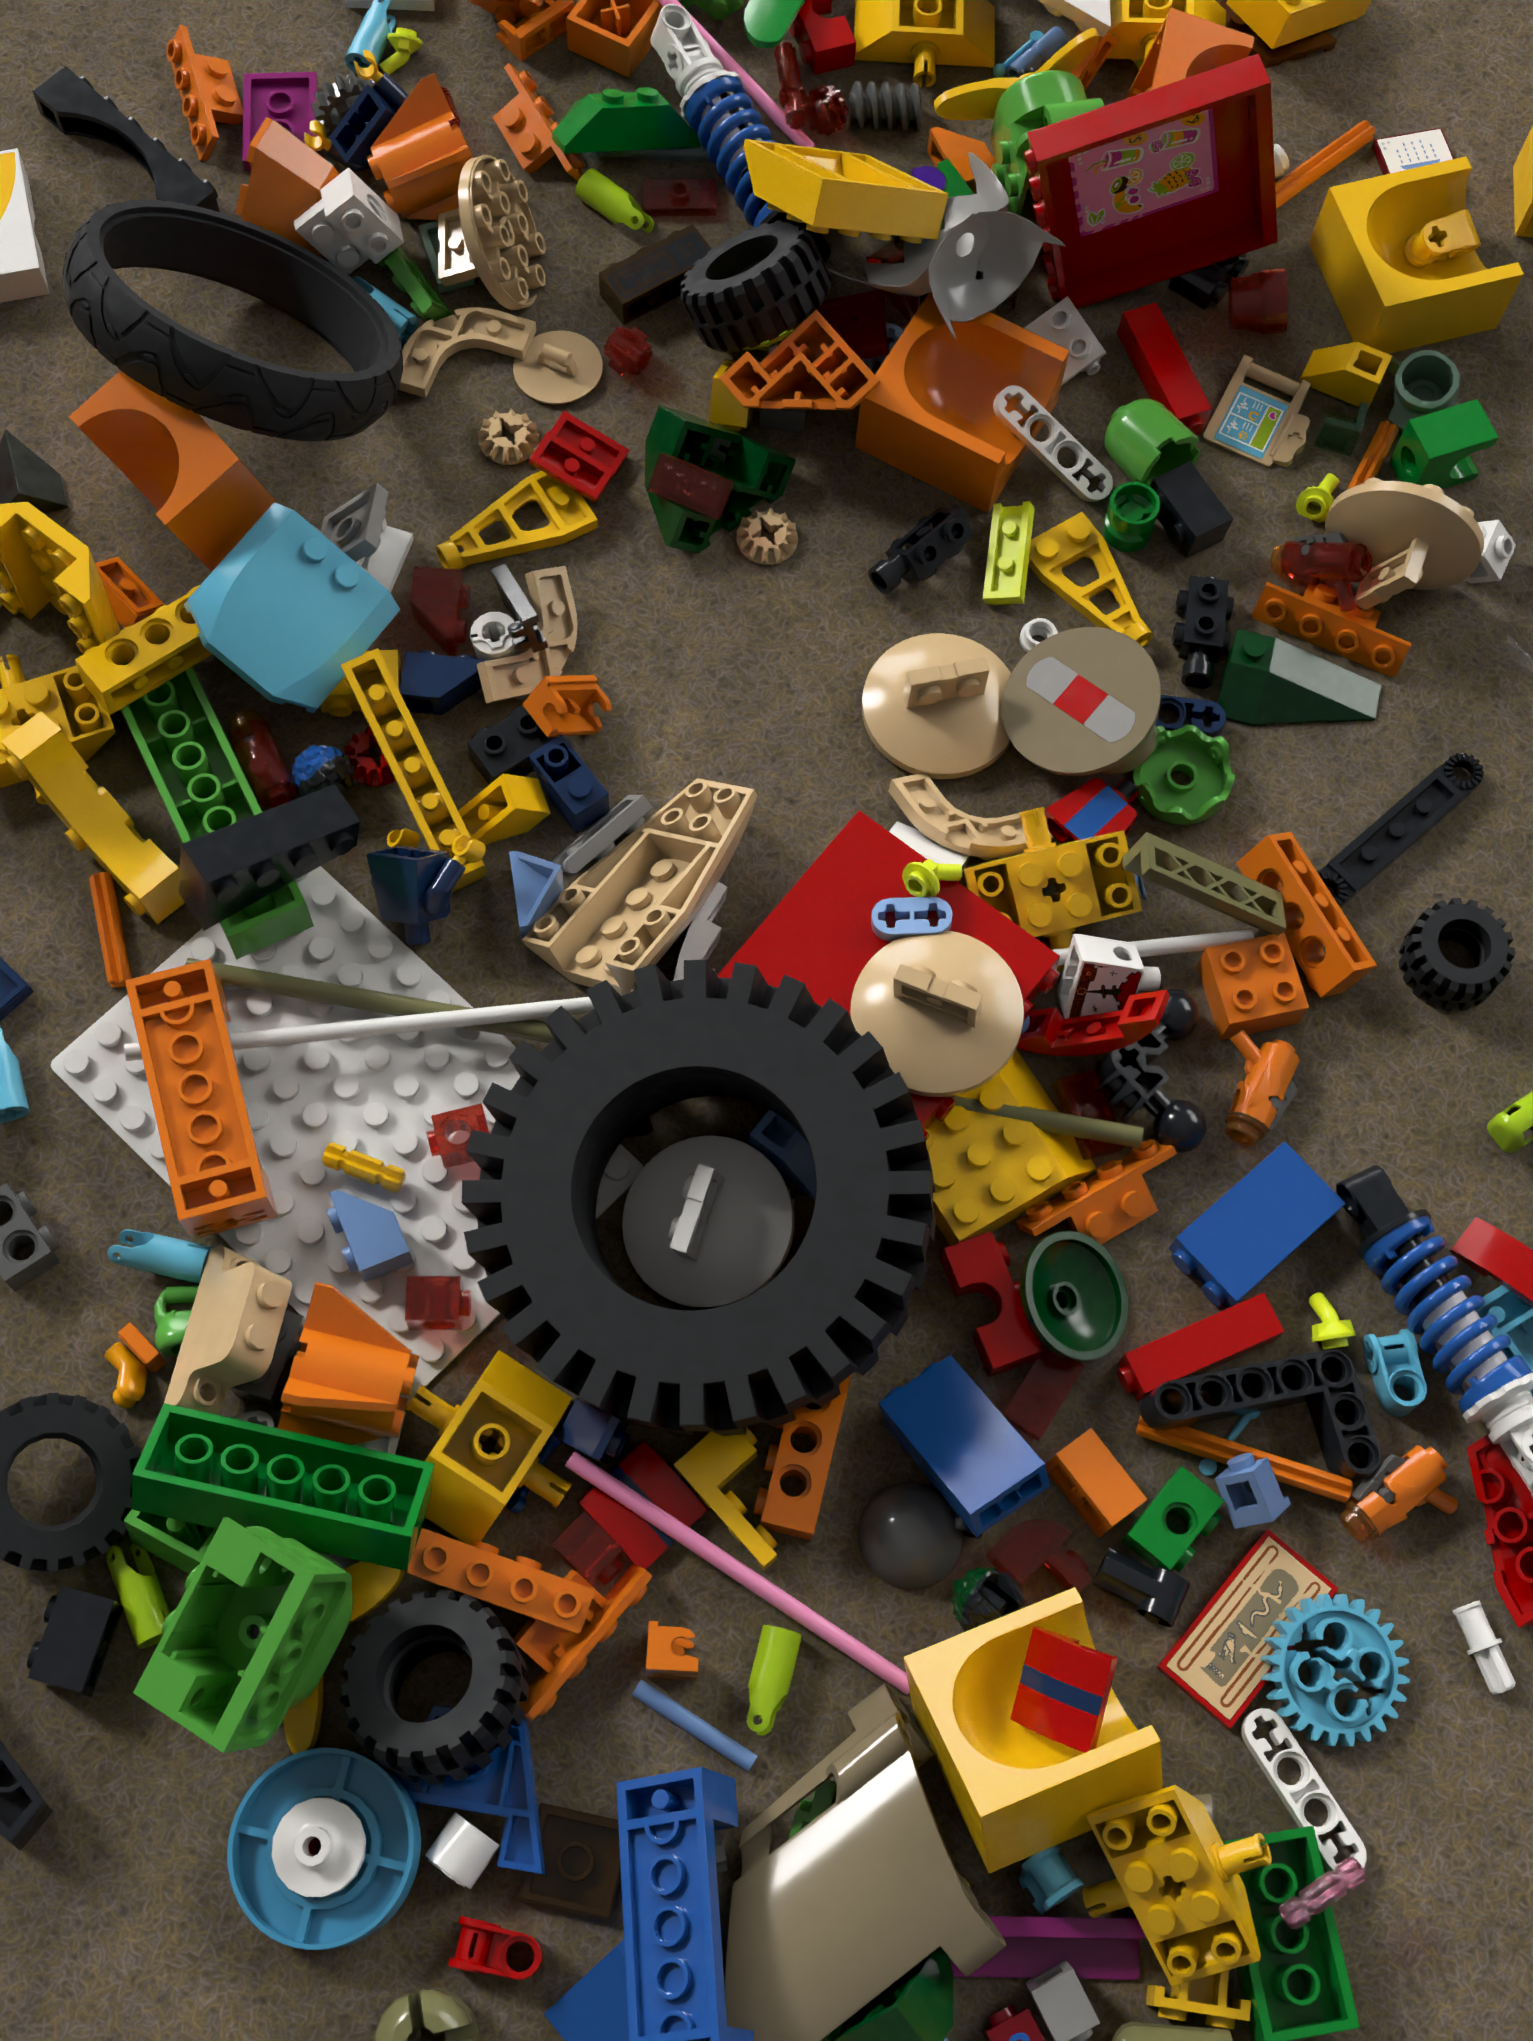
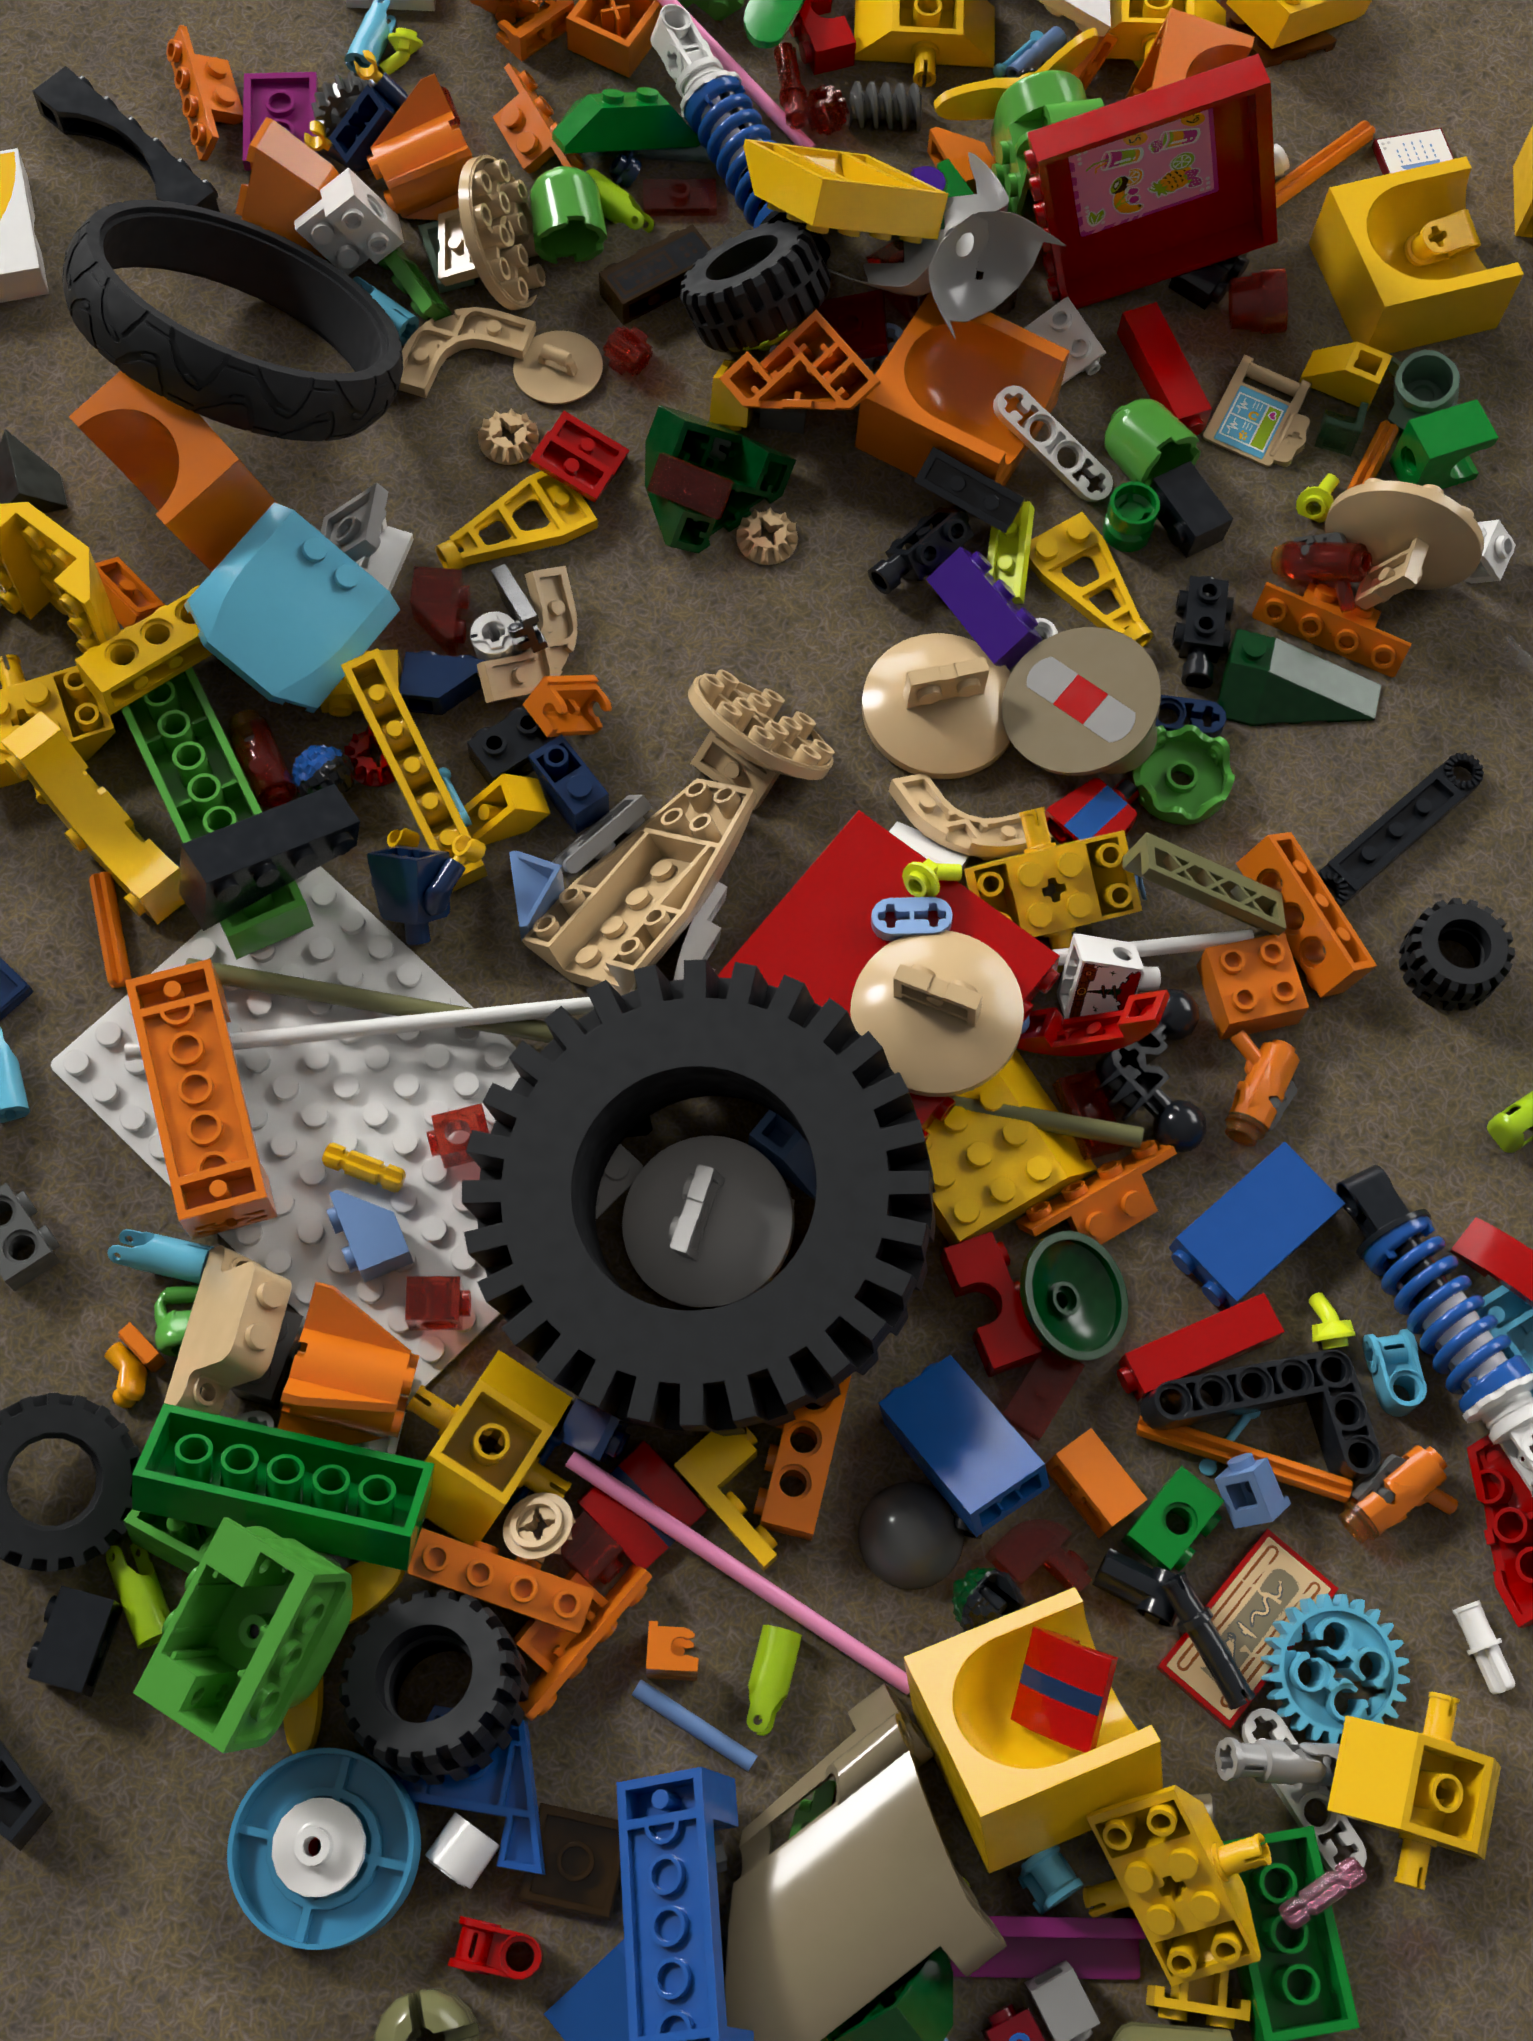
none -> medium azure hinge [438,767,472,827]
none -> tan gear [503,1492,576,1563]
none -> bright green cylinder [530,166,607,264]
none -> dark blue plate [609,150,642,188]
none -> tan bracket [688,670,835,810]
none -> black hinge [914,447,1025,533]
none -> dark purple brick [926,547,1042,670]
none -> black pin [1159,1572,1256,1710]
none -> light grey piece [1215,1737,1340,1787]
none -> yellow slope [1327,1692,1501,1890]

